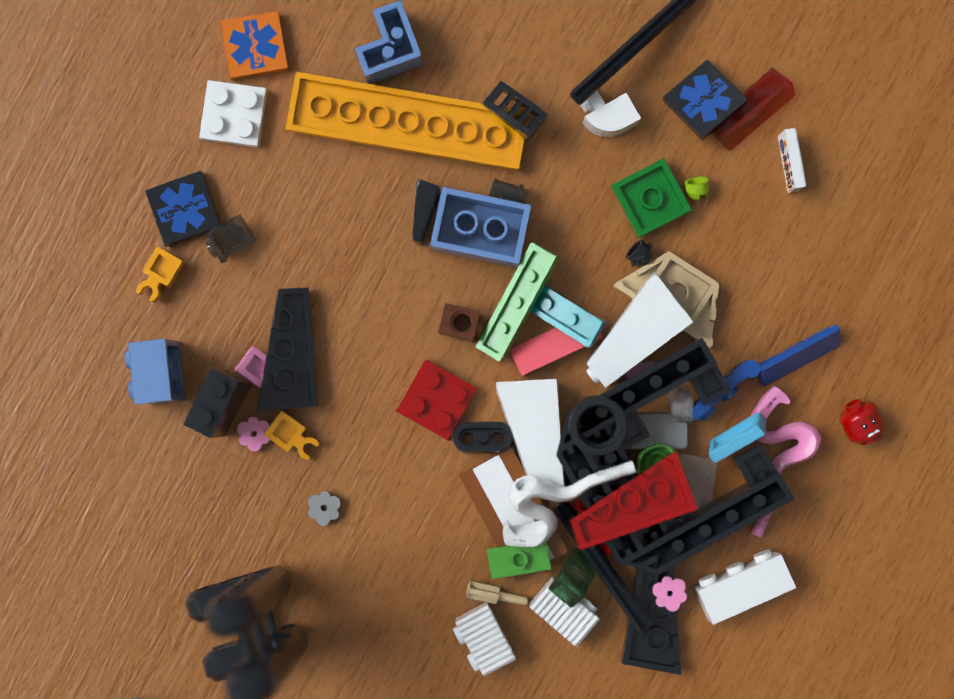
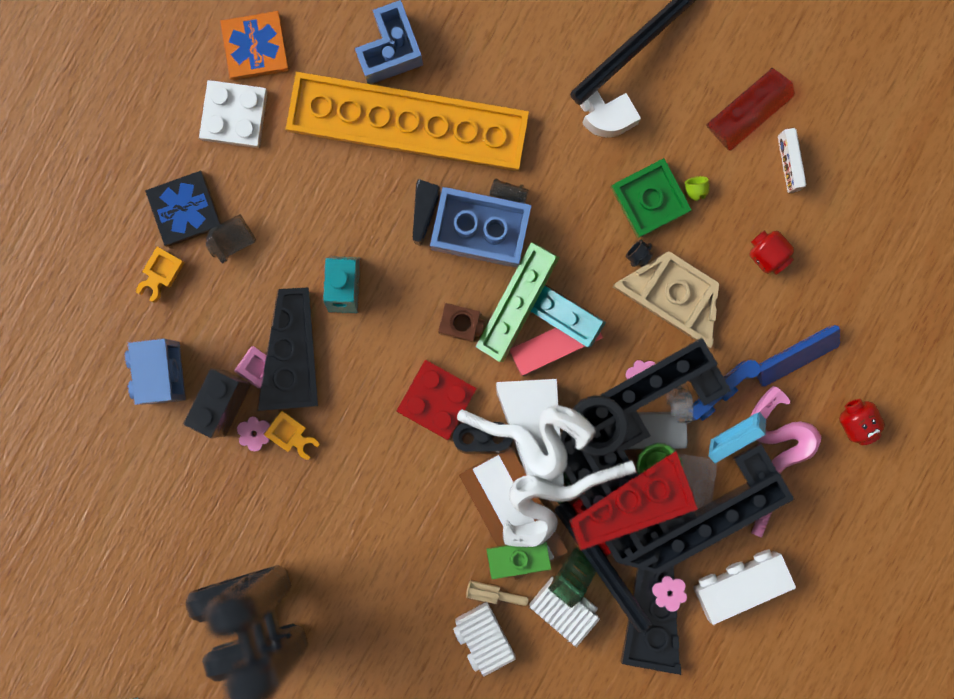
light grey plant [308,491,341,526] -> none
black slope [482,81,548,142] -> none
white slope [586,272,693,388] -> none
black tile [663,59,748,141] -> none
none -> teal torso [323,256,361,313]
none -> white animal [457,406,595,479]
none -> red head [749,230,794,275]

